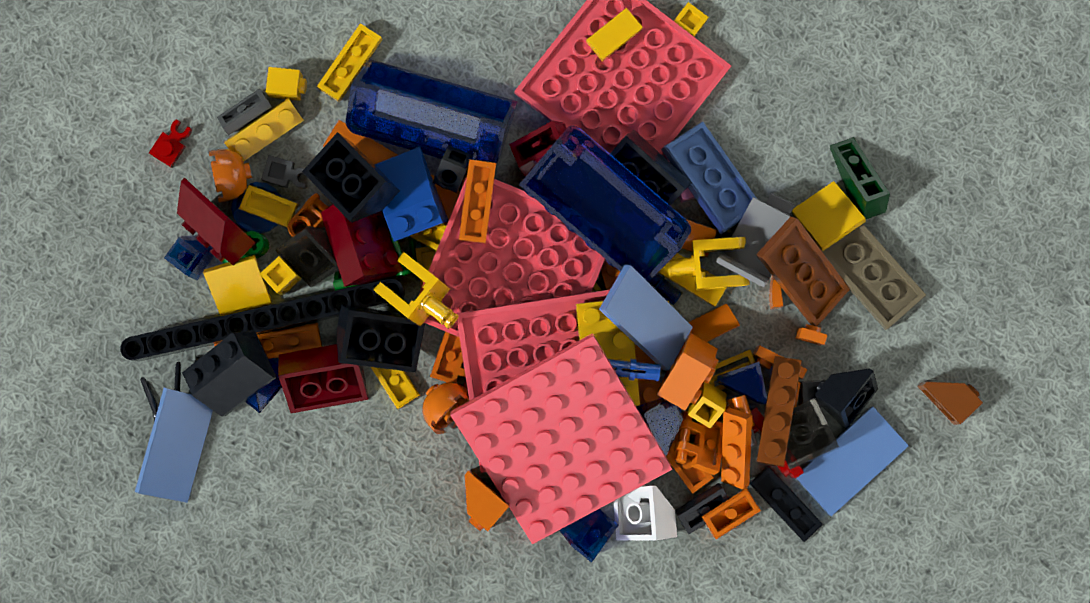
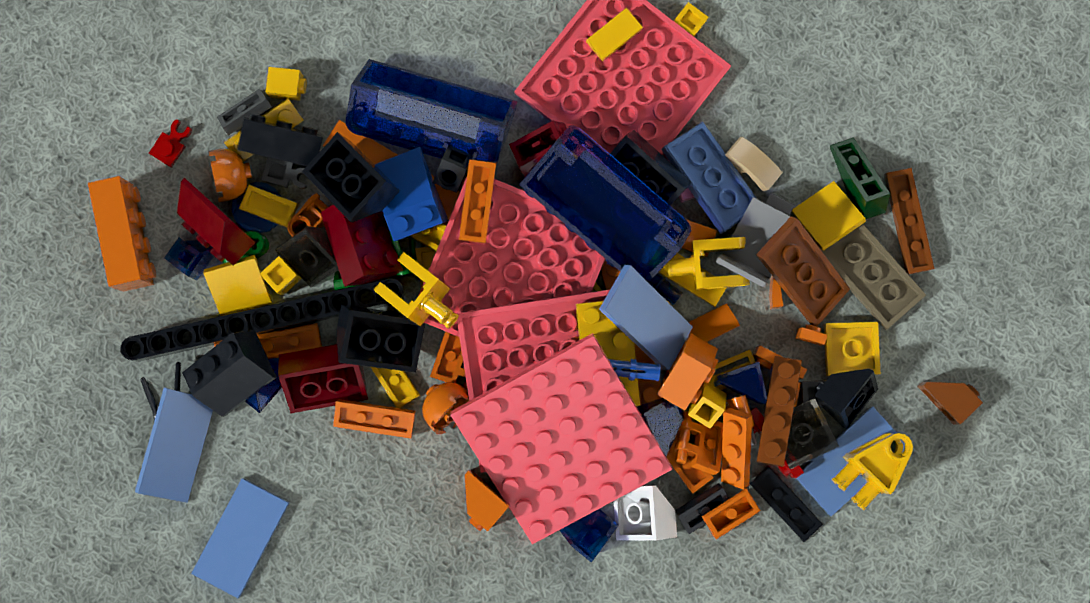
yellow plate [317,23,383,103] -> none
none -> orange brick [88,176,156,292]
none -> medium blue tile [191,478,290,598]
none -> black brick [237,114,323,166]
none -> orange plate [333,399,416,439]
none -> tan slope [725,137,783,191]
none -> yellow plate [824,322,881,376]
none -> yellow piece [831,433,913,510]
none -> dark orange plate [884,168,935,275]

